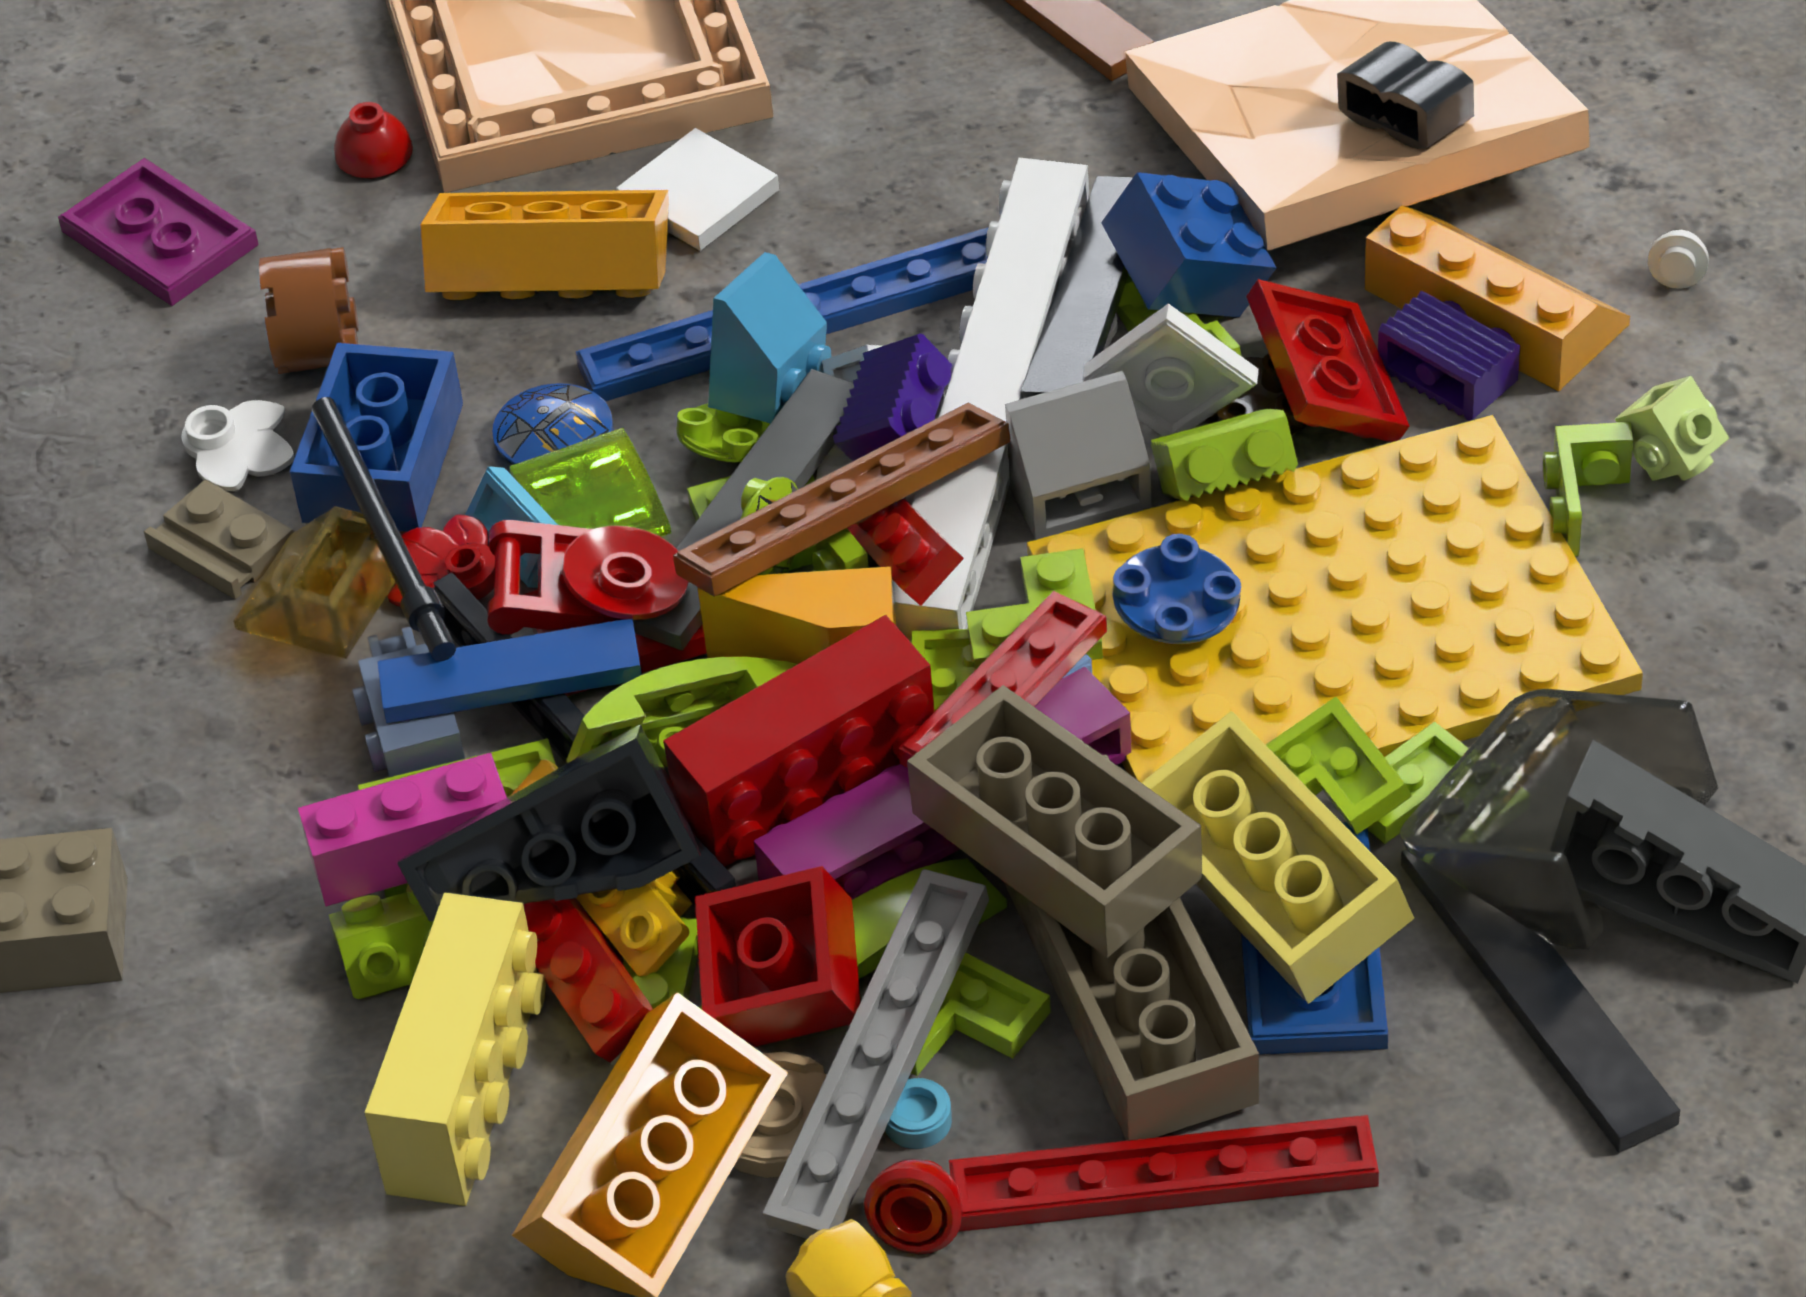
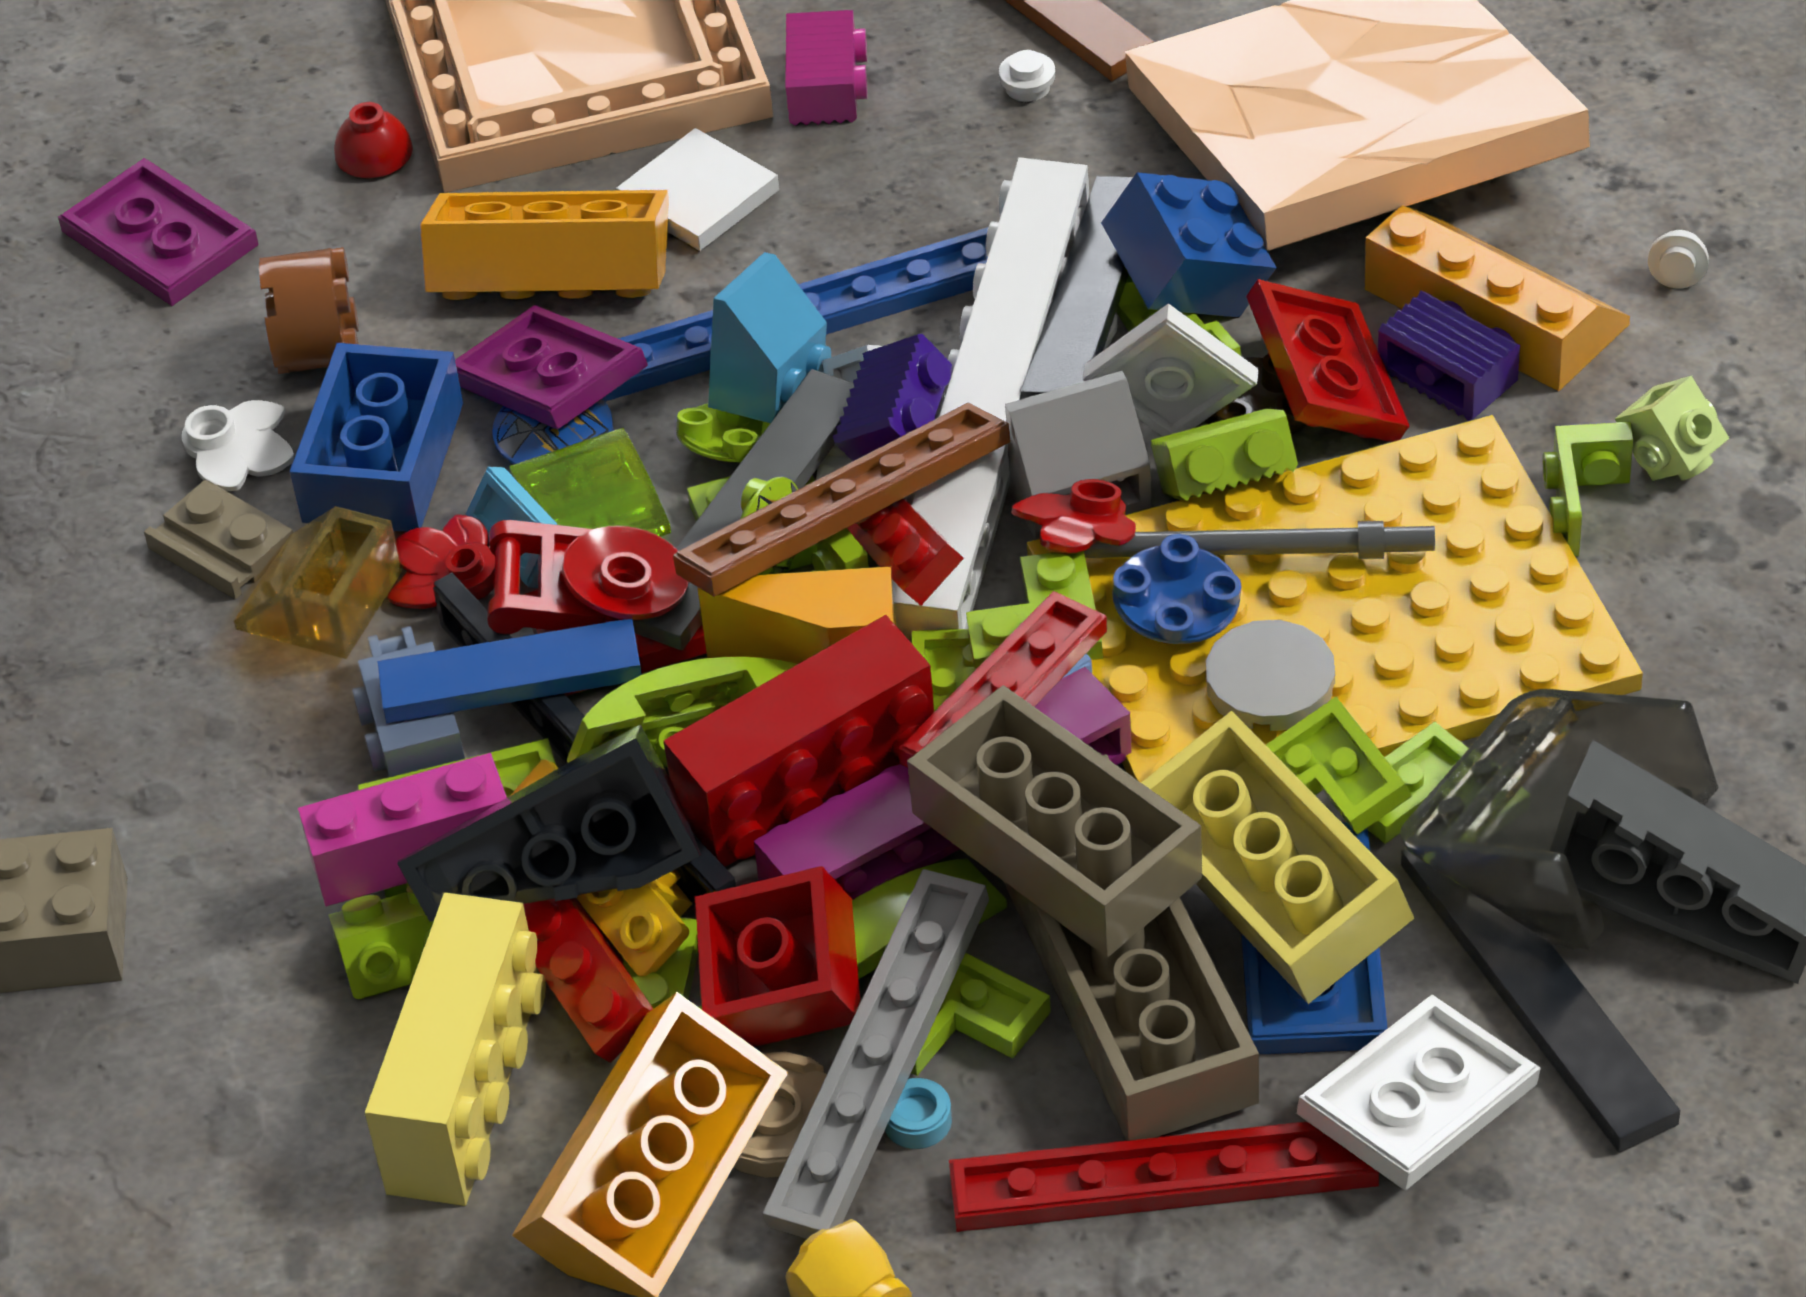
black bar [312,397,456,661] -> none
red brick [864,1159,963,1254] -> none
black brick [1337,41,1475,149] -> none
none -> magenta tile [455,305,648,430]
none -> dark pink brick [785,10,868,126]
none -> white plate [999,50,1055,102]
none -> red plate [1011,479,1136,554]
none -> dark grey bar [1084,521,1435,559]
none -> light grey tile [1206,620,1335,731]
none -> white tile [1296,995,1541,1191]

